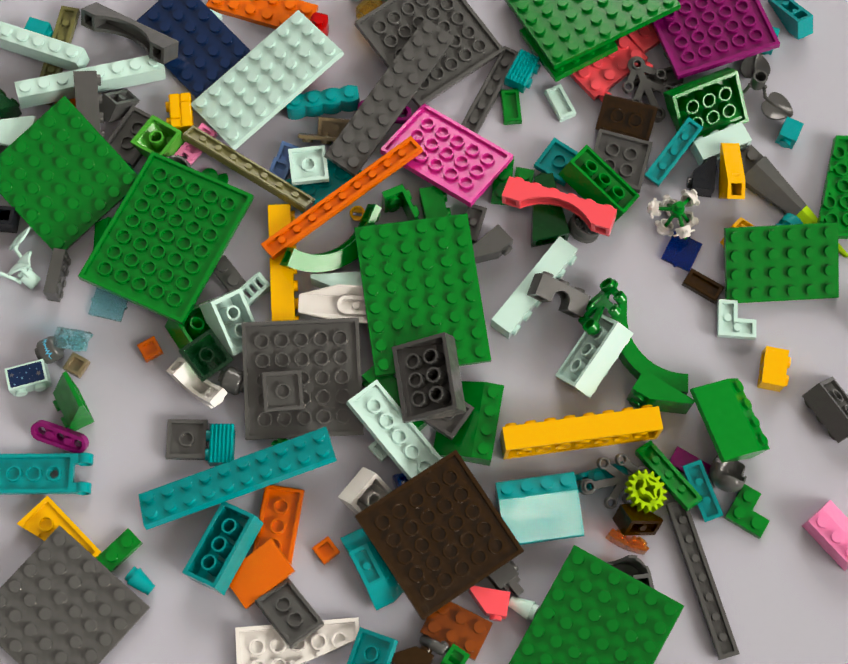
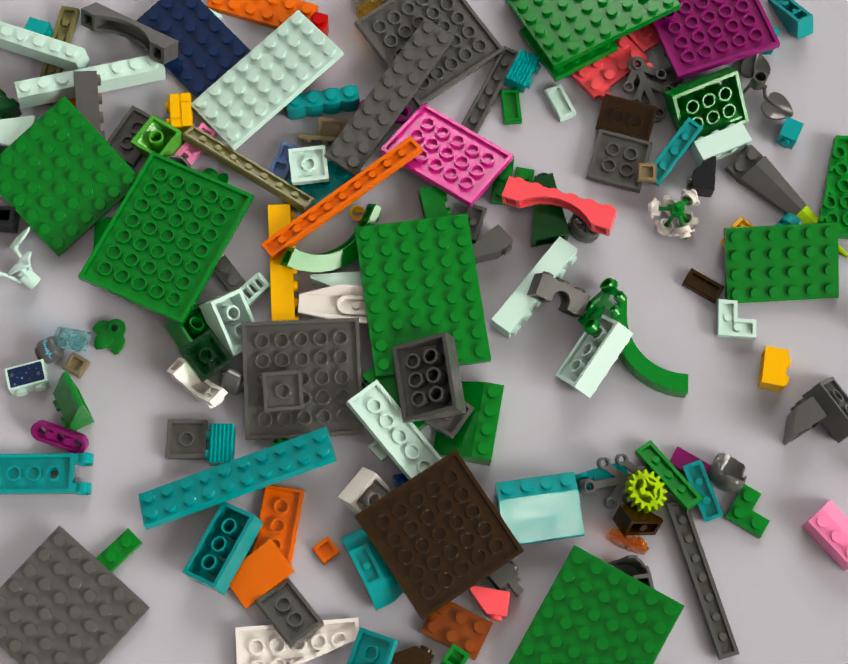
yellow wing [17,495,102,558] -> none
dark grey piece [43,248,71,302] -> none
clear light blue piece [88,287,128,322] -> none
dark grey slope [99,89,140,122] -> none
teal cone [124,566,155,595] -> none
orange tile [137,336,164,363] -> none
green bracket [382,184,420,221] -> none
dark grey arm [419,635,449,655] -> none
yellow brick [499,405,663,460] -> none
light aqua cone [508,596,540,621] -> none
teal plate [533,137,578,187] -> none
green slope [558,145,640,223] -> none
green slope [626,370,695,414] -> none
clear blue piece [661,231,702,272] -> none
green slope [690,378,770,463] -> none
yellow slope [719,143,745,199] -> none
none -> green plate [92,319,126,355]
none -> dark tan tile [637,163,657,183]
none -> dark grey slope [783,397,827,445]

